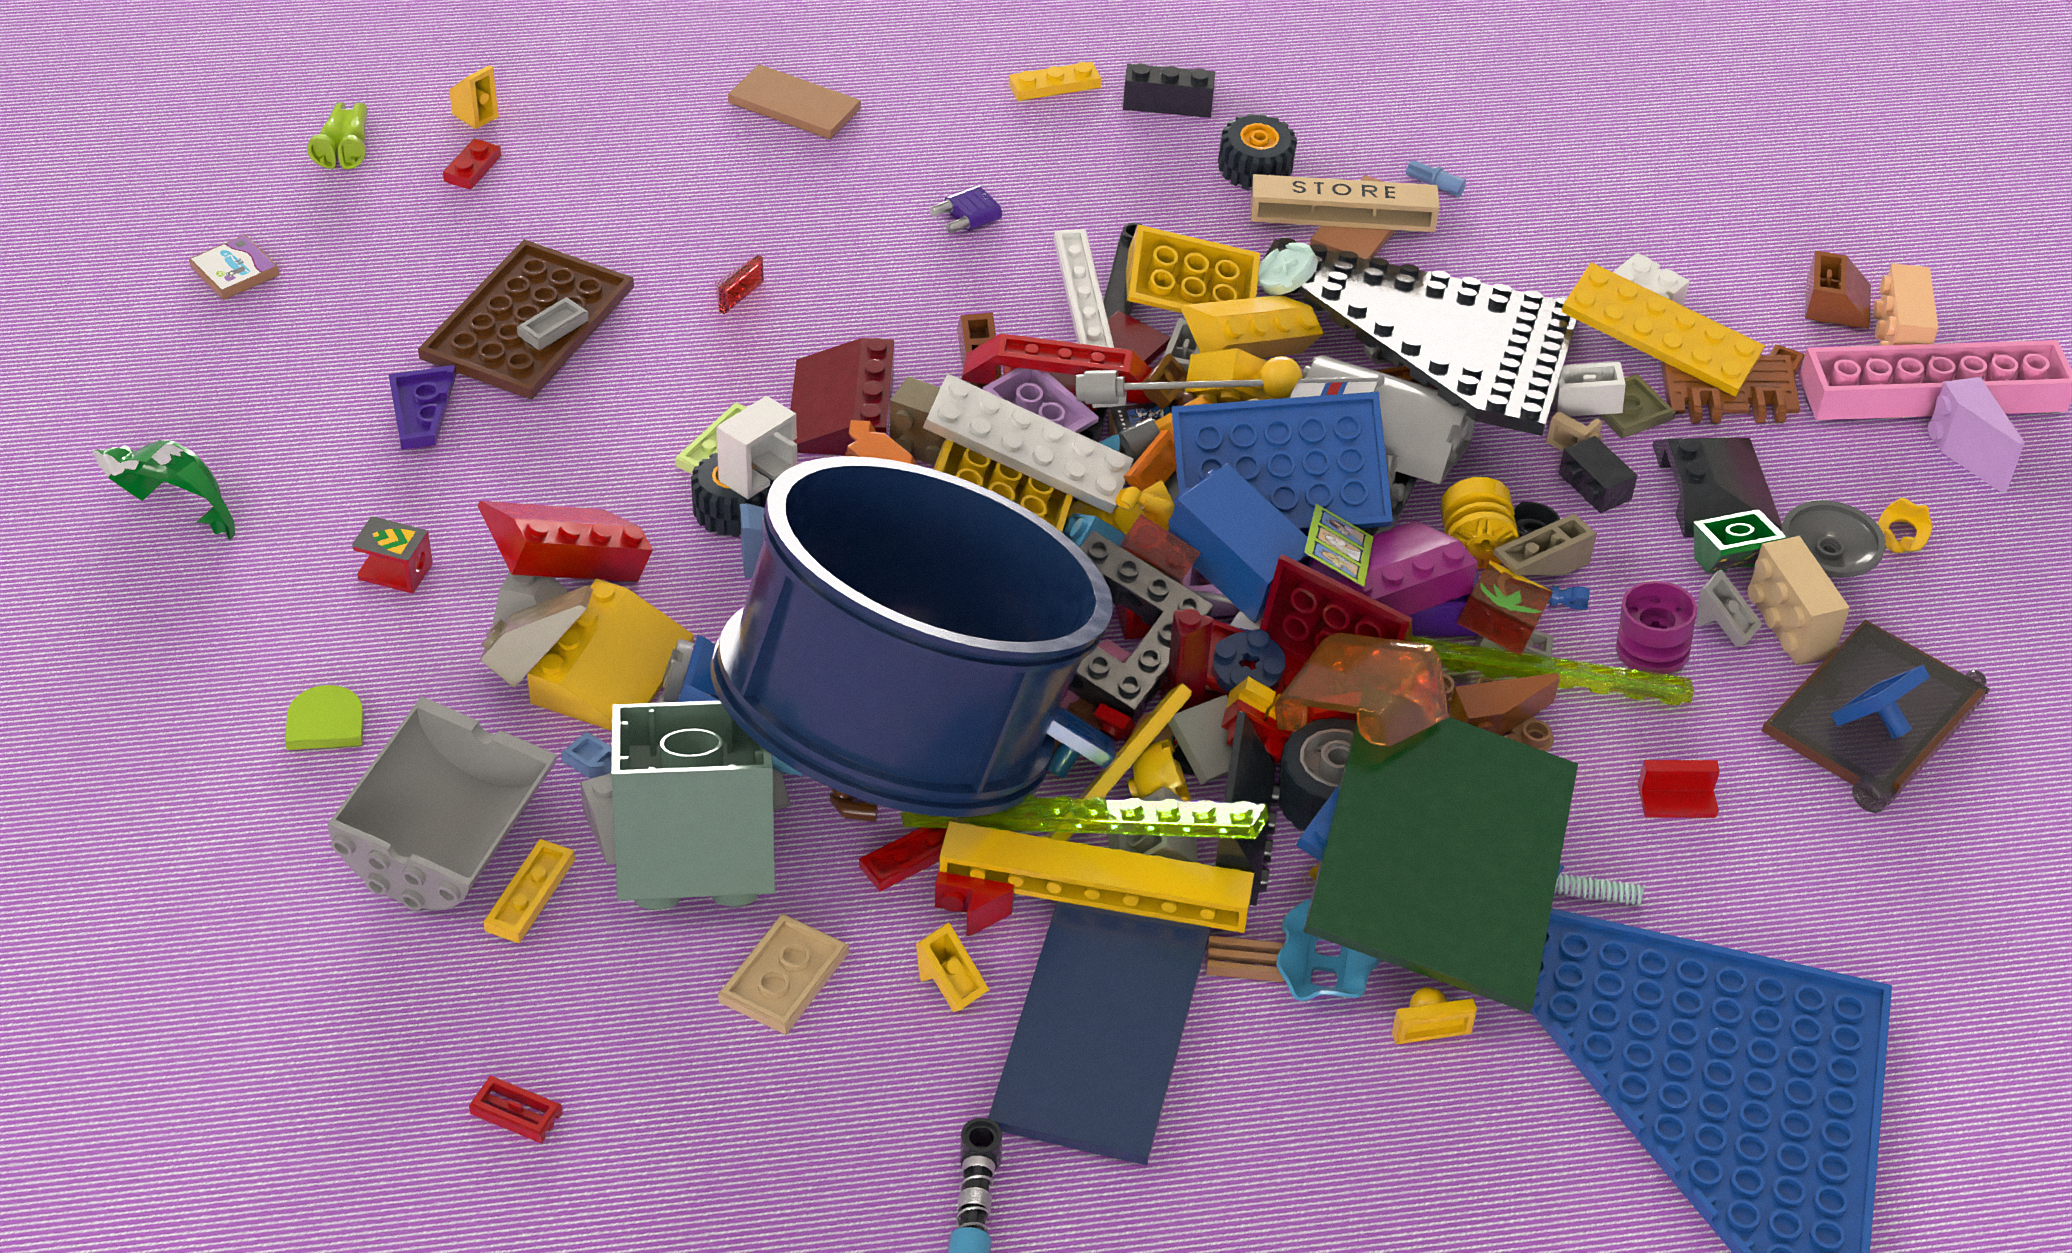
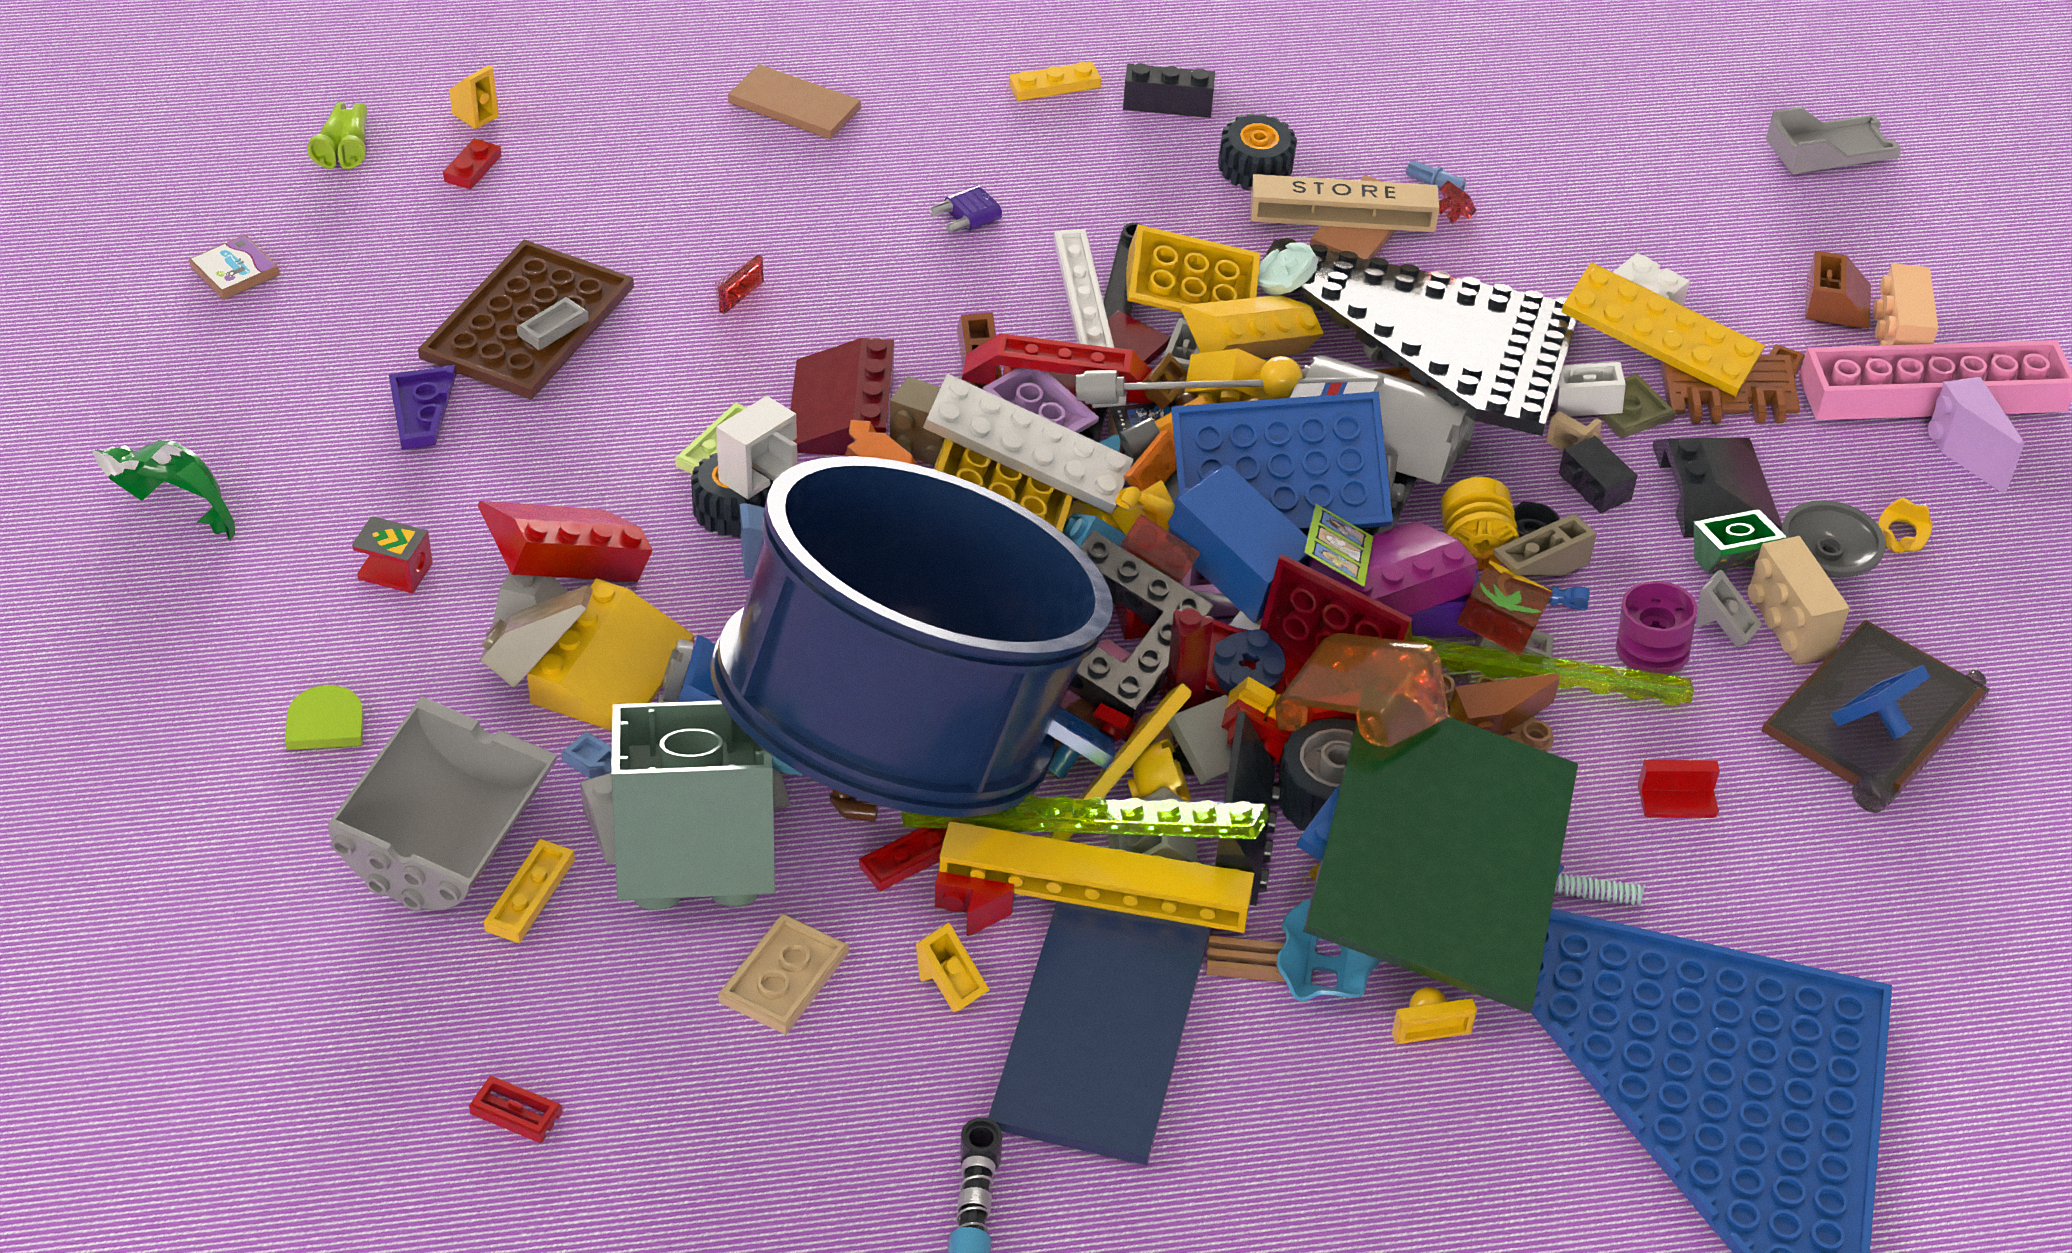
none -> clear red tile [1439,180,1477,223]
none -> light grey piece [1766,107,1901,174]

